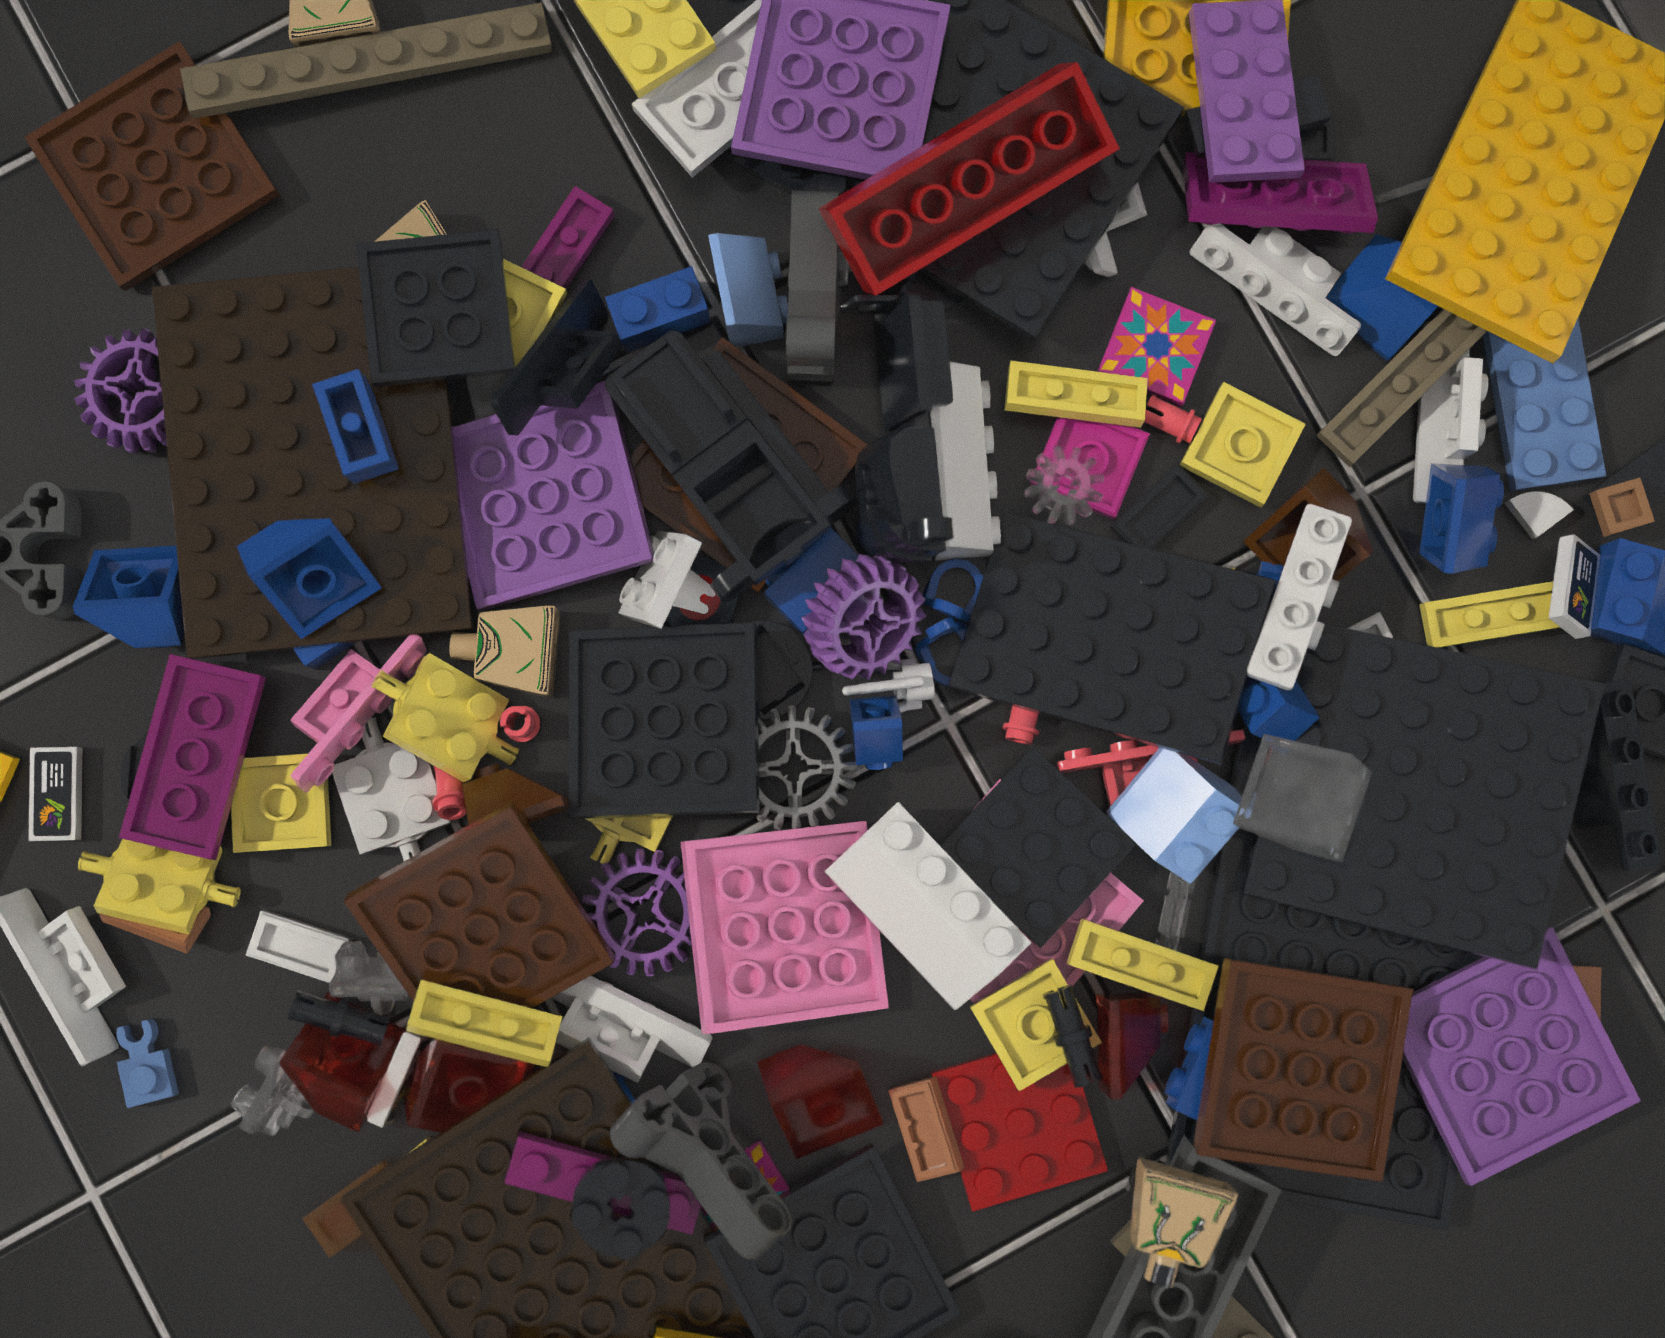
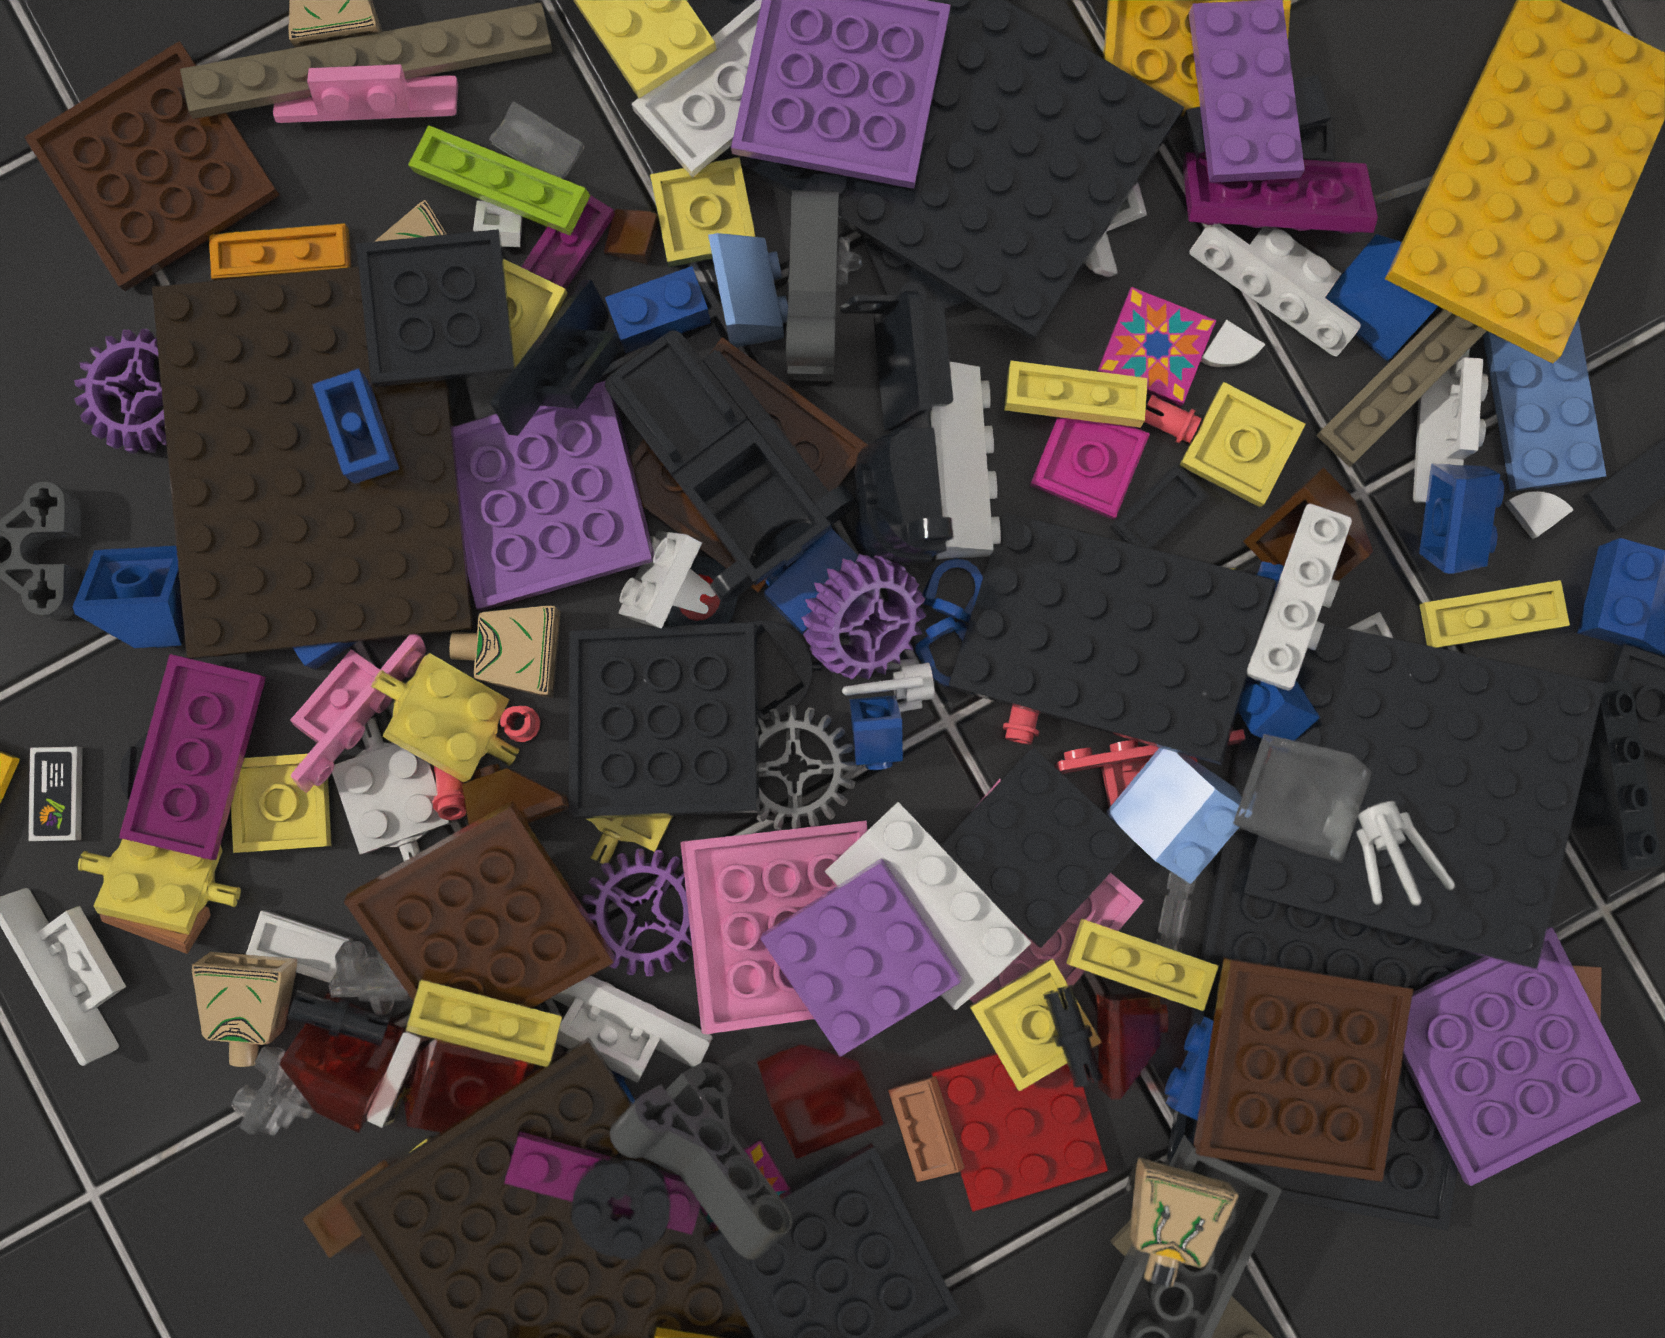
medium blue plate [116,1018,179,1108] -> none
blue slope [237,518,382,639] -> none
red brick [818,62,1120,296] -> none
clear gear [1024,446,1104,526] -> none
tile [1548,534,1601,639] -> none
medium nougat plate [1589,477,1655,537] -> none
none -> tan torso [192,952,297,1067]
none -> light orange tile [209,223,351,281]
none -> bright pink bracket [273,64,458,123]
none -> lime plate [408,125,590,236]
none -> white plate [473,201,523,247]
none -> clear hips [489,101,585,179]
none -> reddish brown slope [604,209,660,265]
none -> light yellow plate [650,157,756,267]
none -> medium lavender plate [760,858,961,1057]
none -> white tile [1200,320,1265,367]
none -> white plant [1356,801,1455,905]

